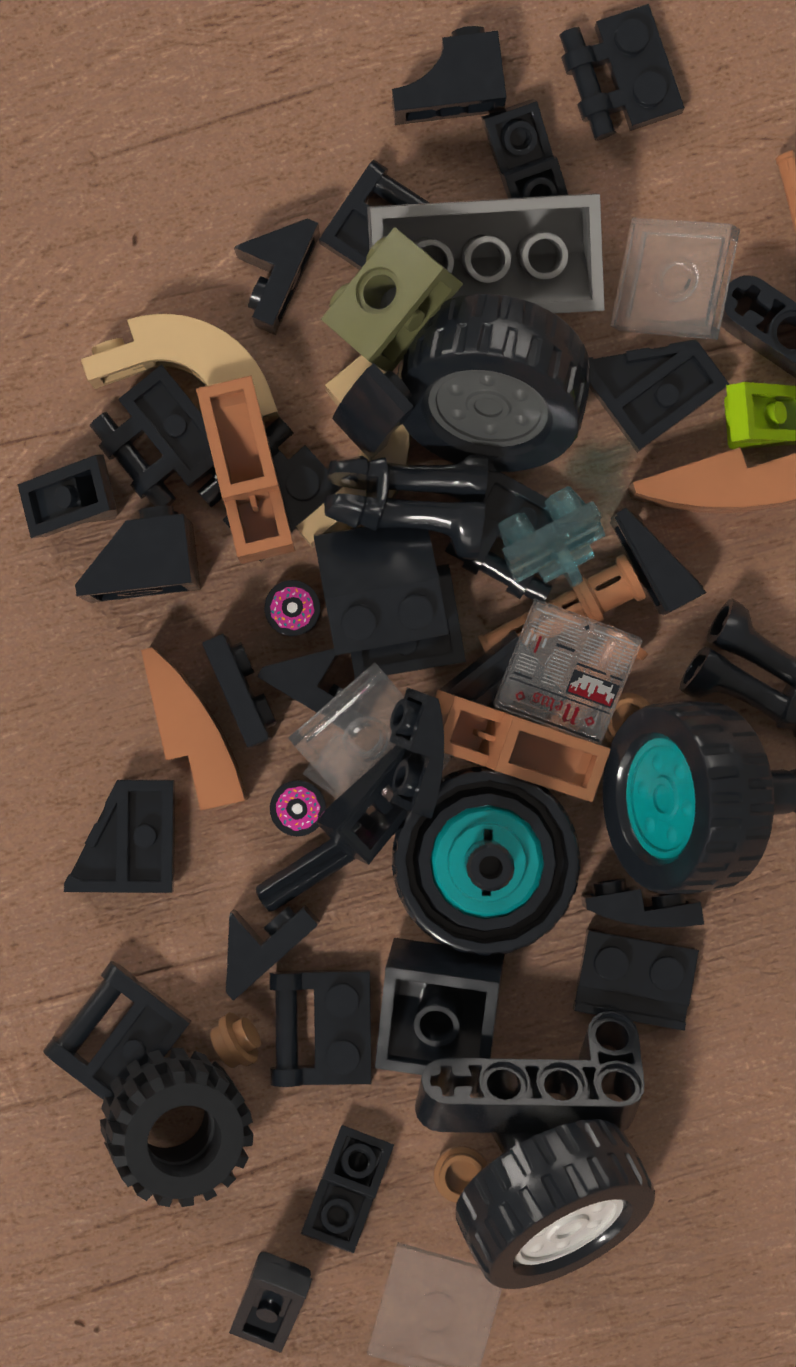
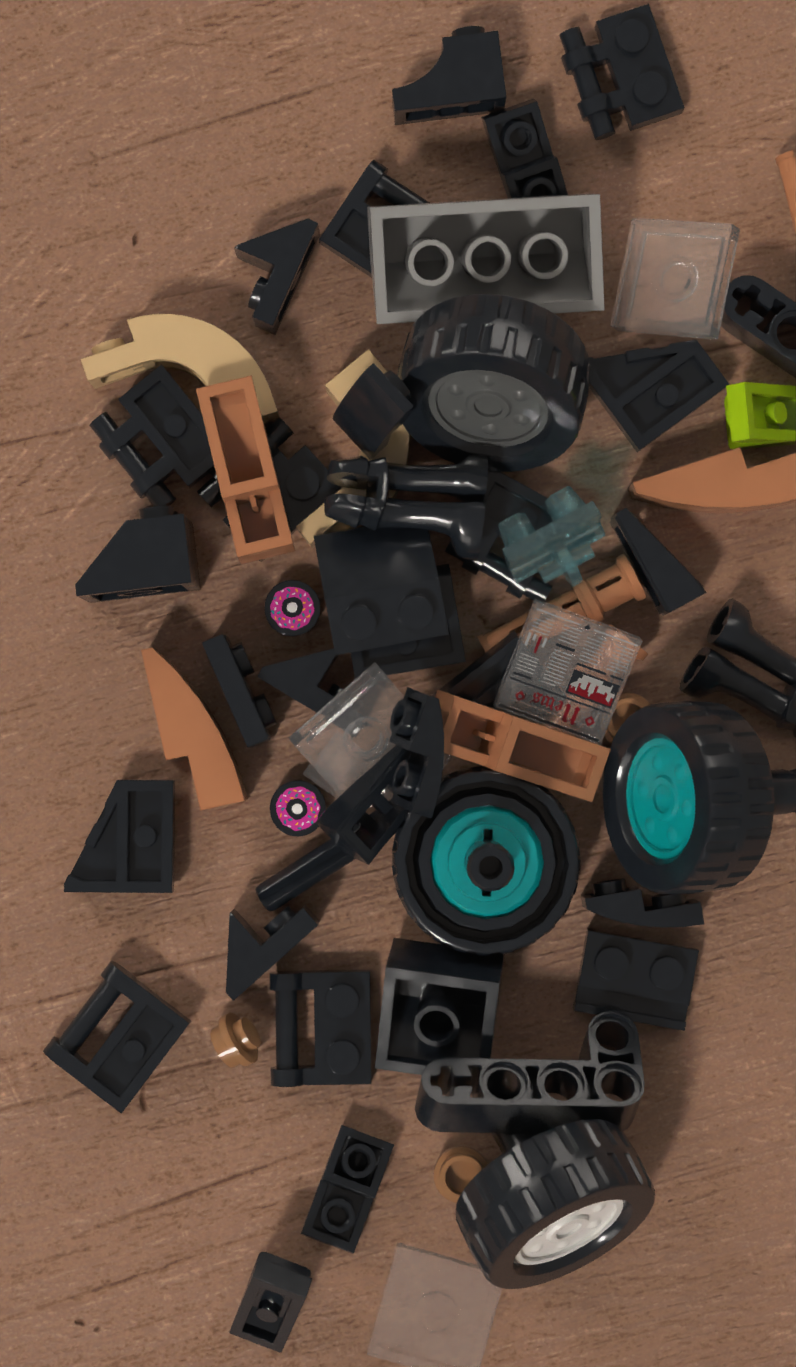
black slope [17,454,117,538] -> none
black tyre [100,1048,254,1207] -> none
olive brick [321,227,463,372] -> none

